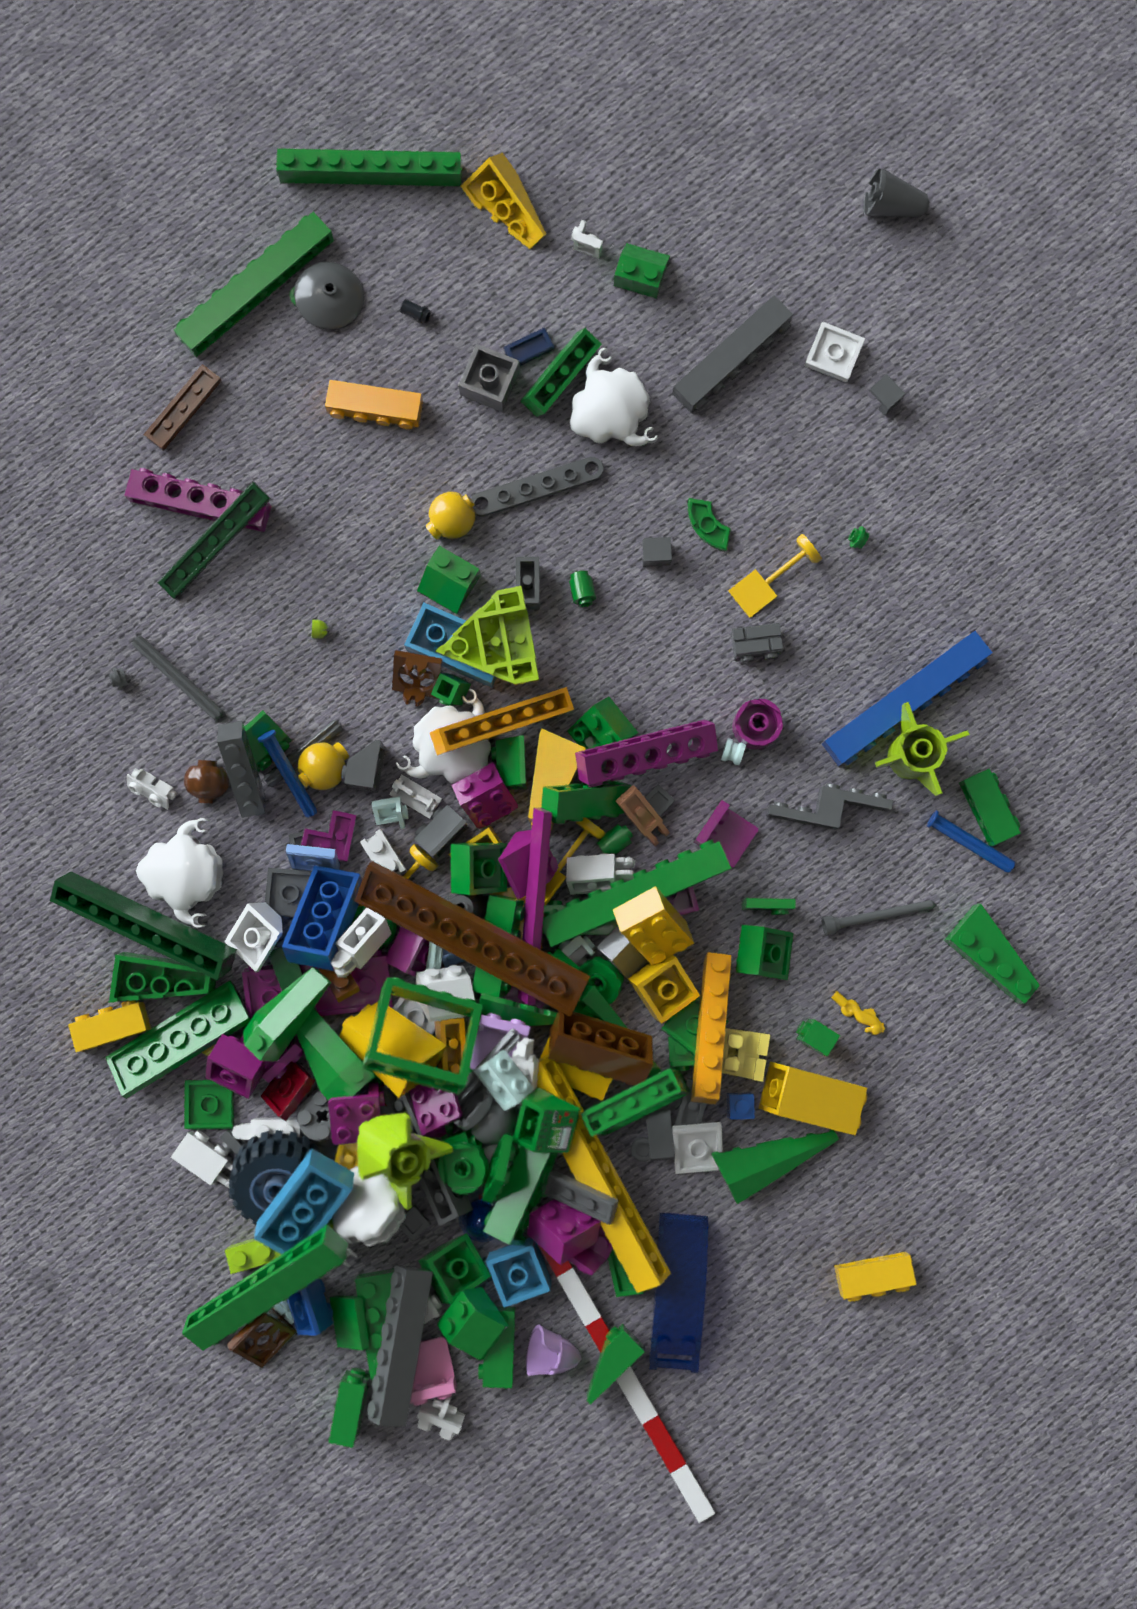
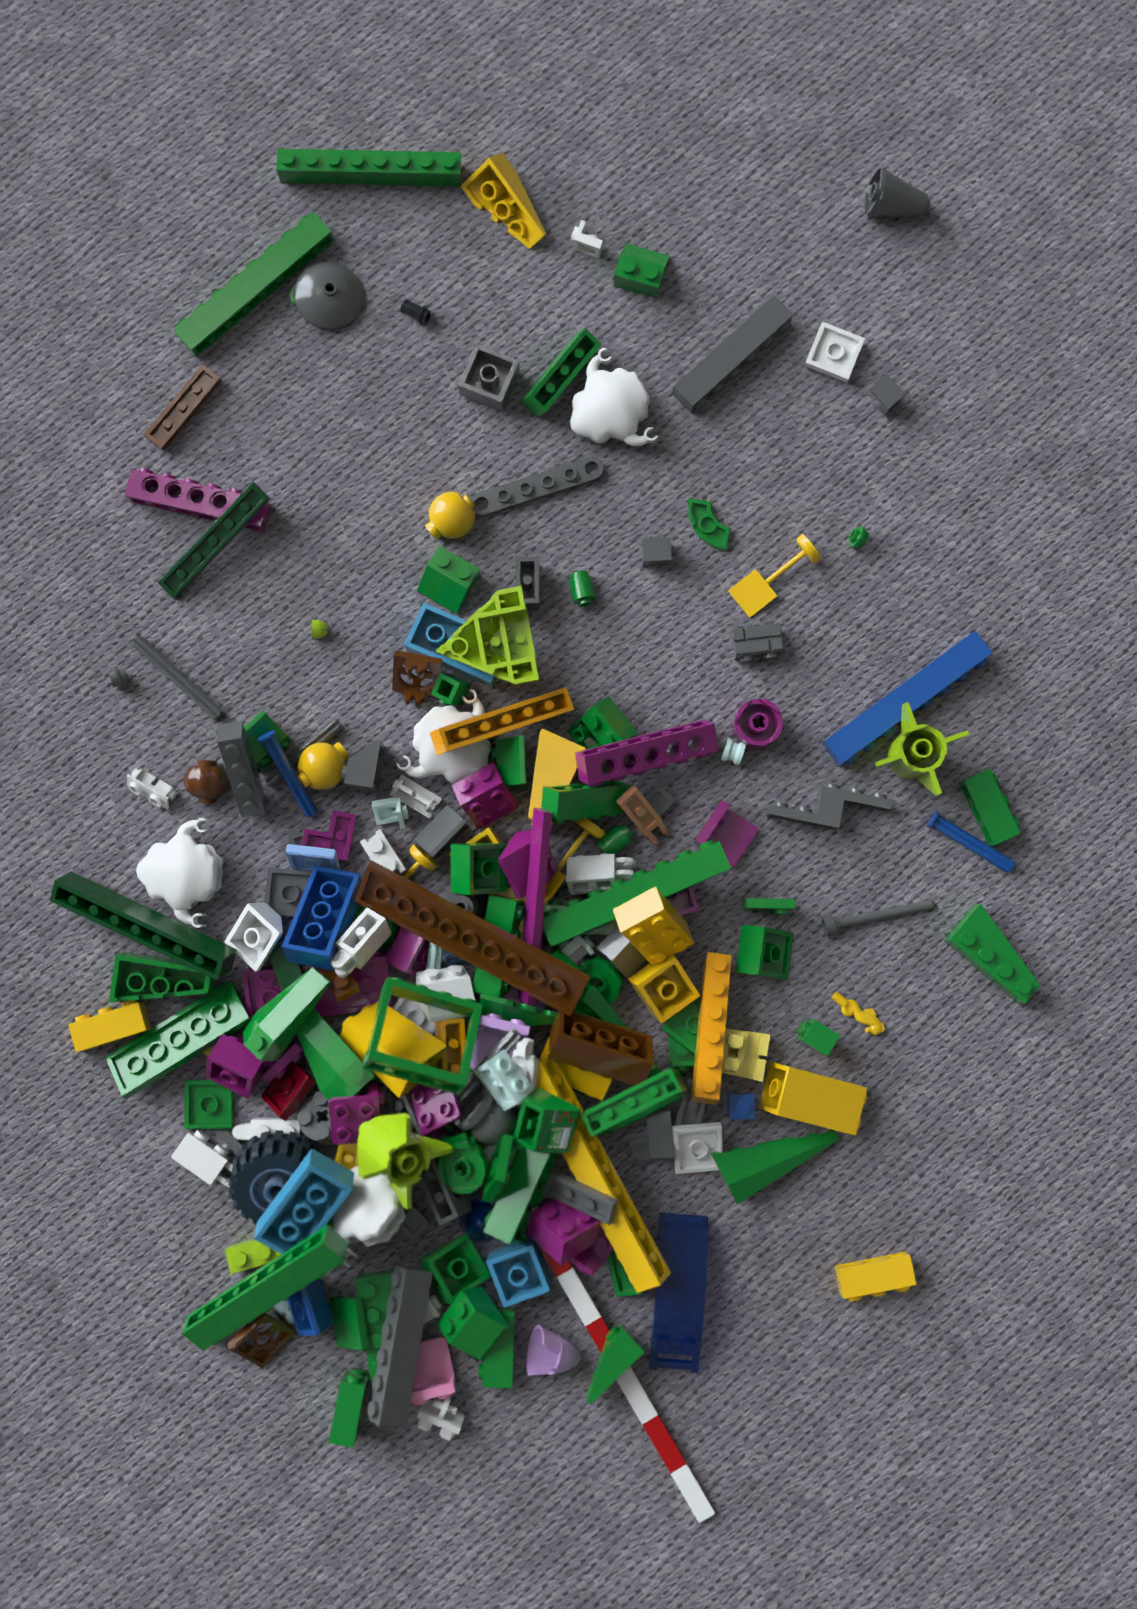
light orange brick [325,380,423,429] -> none
dark blue tile [503,327,555,366] -> none

